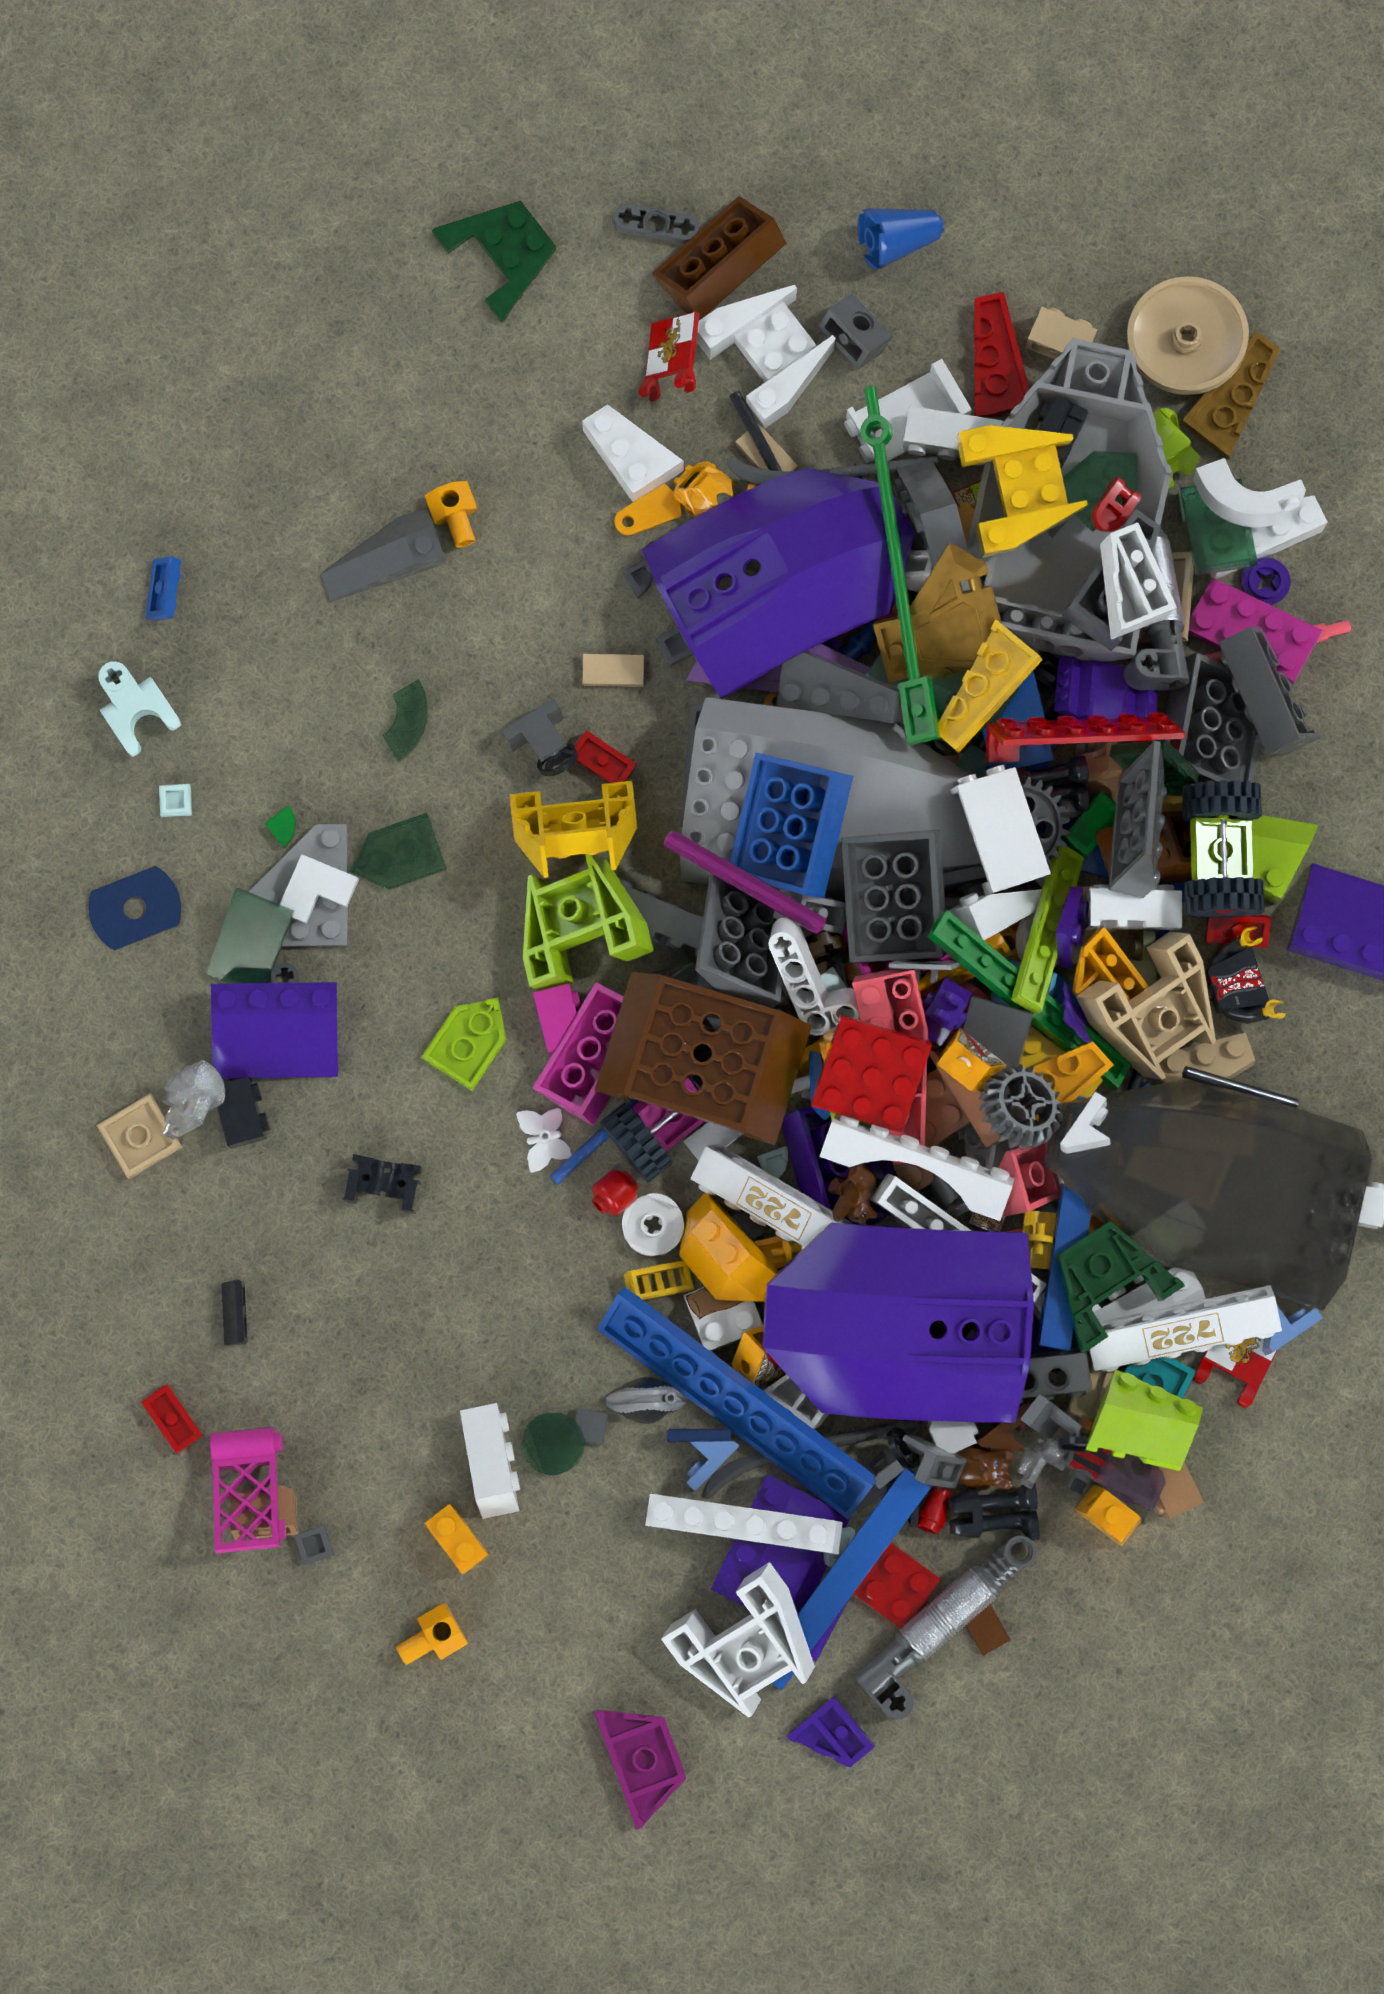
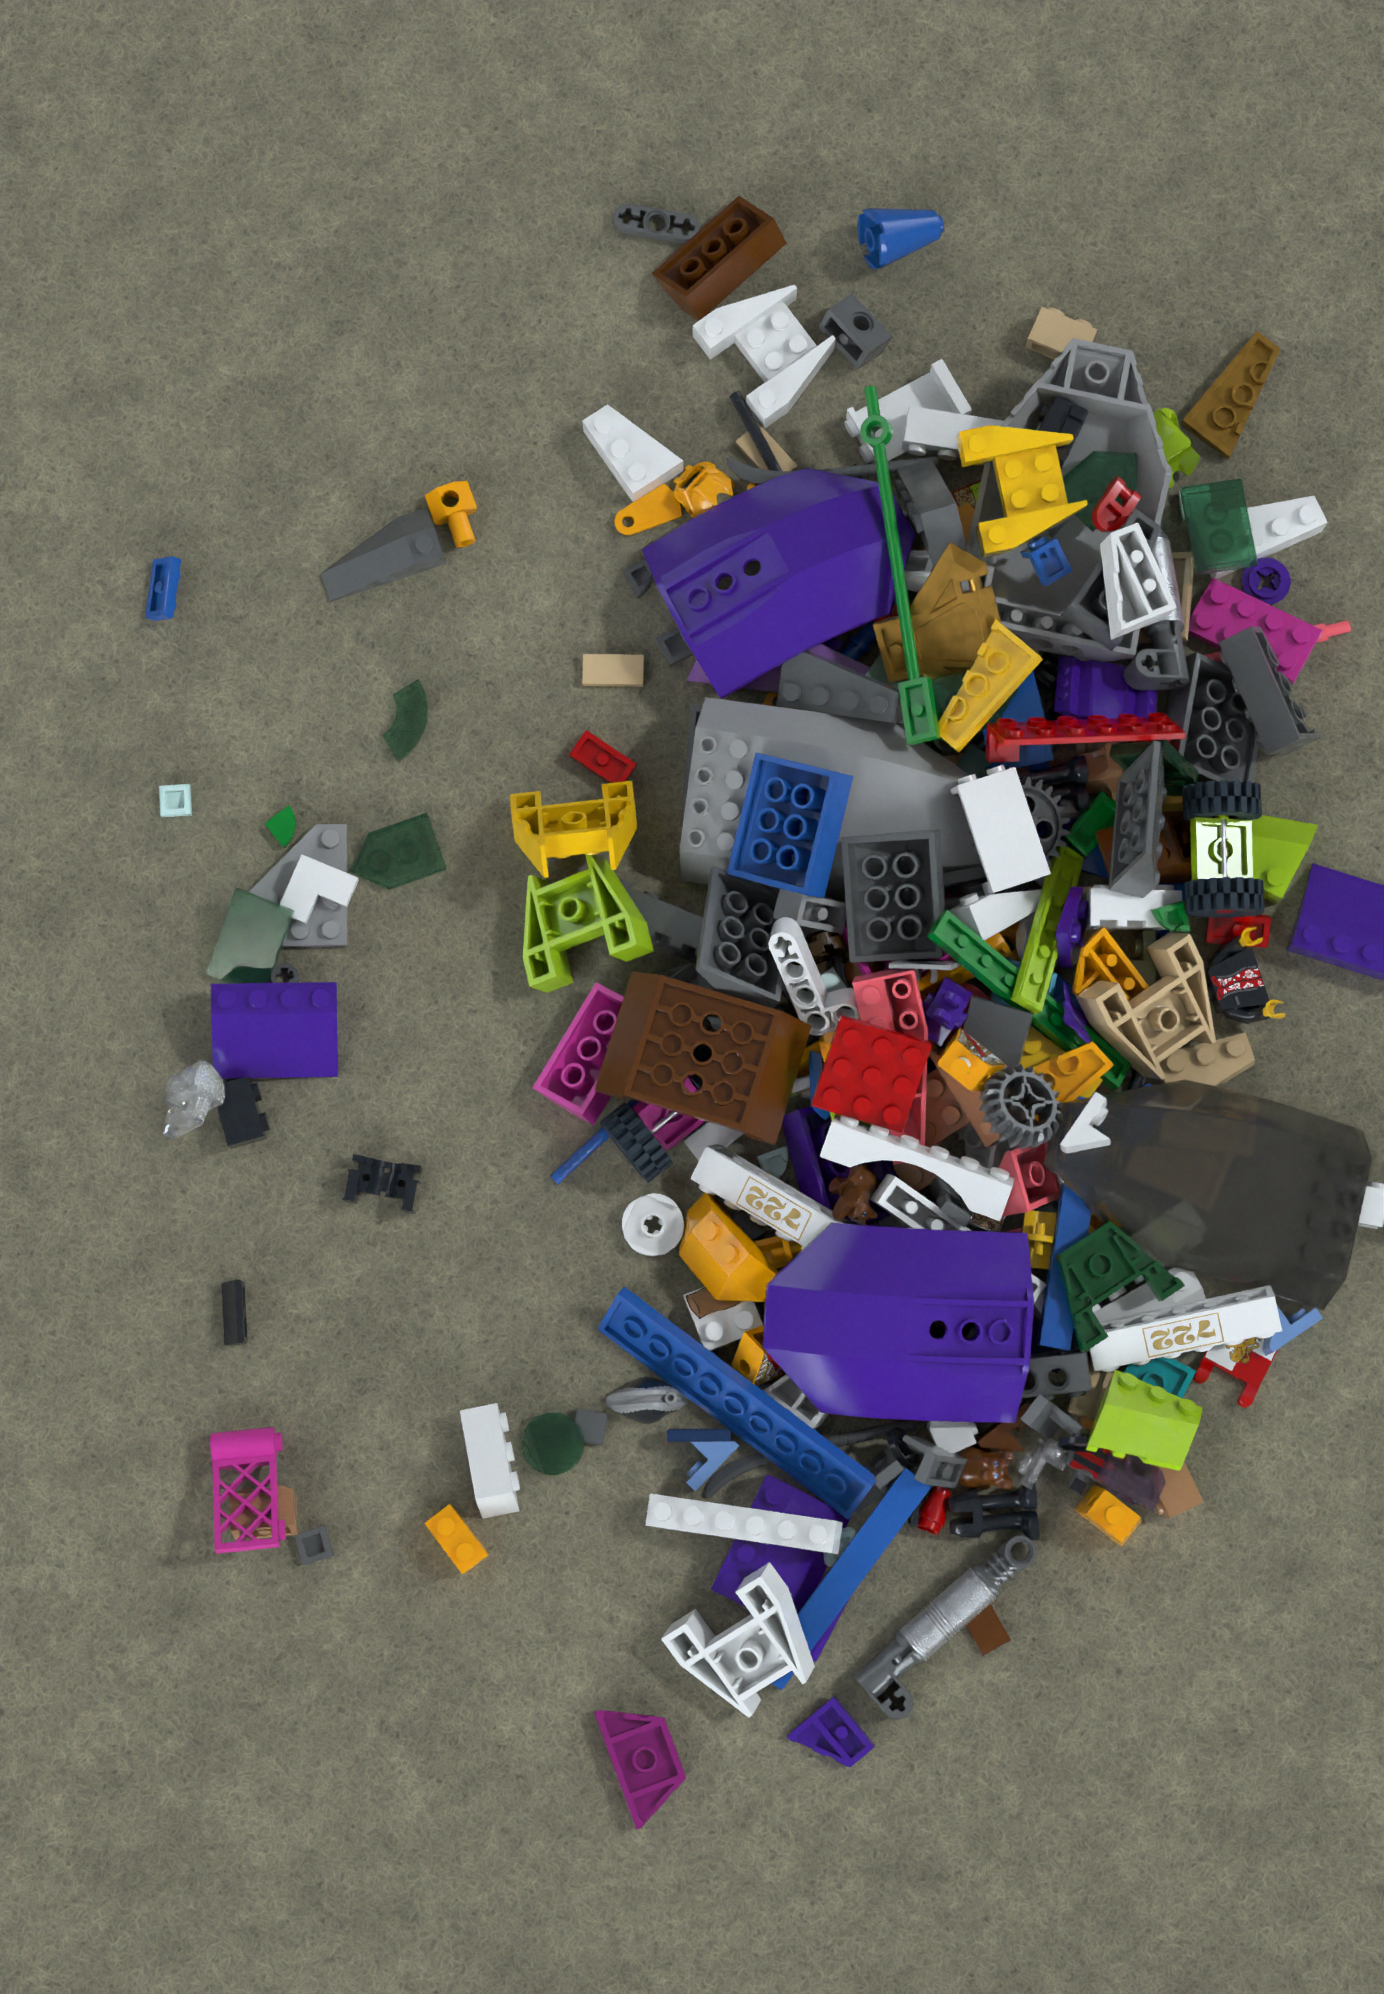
dark blue piece [89,866,181,951] -> none
tan plate [96,1093,183,1179] -> none
light aqua piece [99,662,182,757] -> none
red plate [141,1384,204,1454] -> none
light orange piece [396,1602,468,1666] -> none
lime tile [421,997,507,1092] -> none
dark green wing [432,200,556,323] -> none
dark grey piece [502,698,578,776] -> none
white piece [516,1108,572,1173] -> none
dark pink slope [533,984,581,1056] -> none
red head [592,1169,639,1216] -> none
yellow slope [624,1260,694,1302] -> none
flag [639,311,700,402] -> none
magenta axle [664,831,826,934] -> none
red plate [853,1543,941,1629] -> none
red wing [974,291,1030,418] -> none
tan dish [1127,276,1249,395] -> none
black bar [1182,1066,1299,1111] -> none
white arch [1193,458,1306,527] -> none
none -> dark grey tile [936,1190,972,1227]
none -> blue bracket [1020,535,1072,586]
none -> green tile [1151,901,1191,932]

